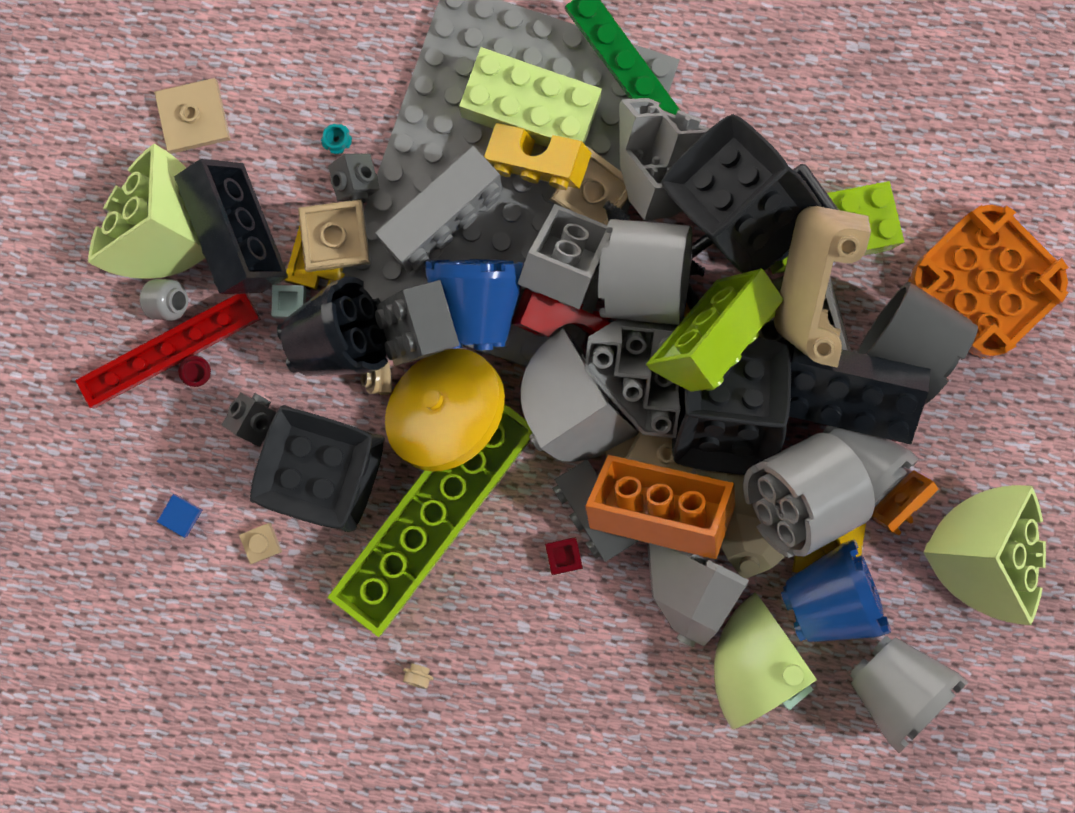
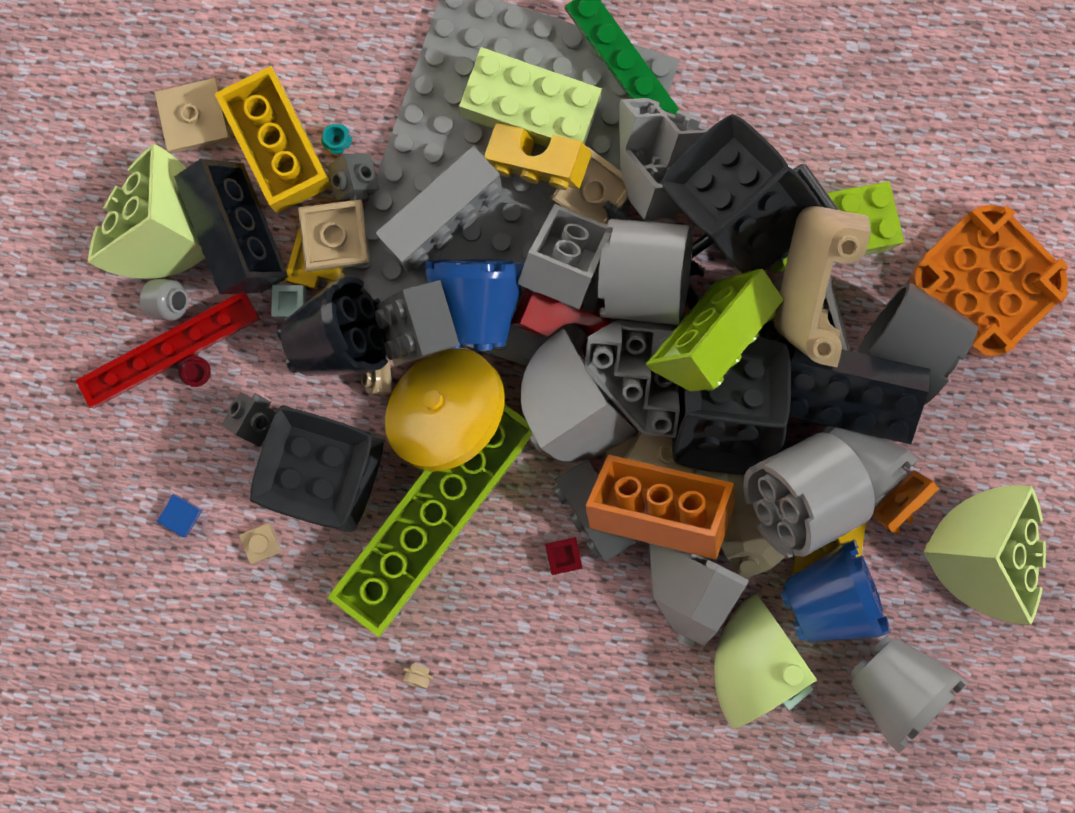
none -> yellow brick [214,66,332,214]

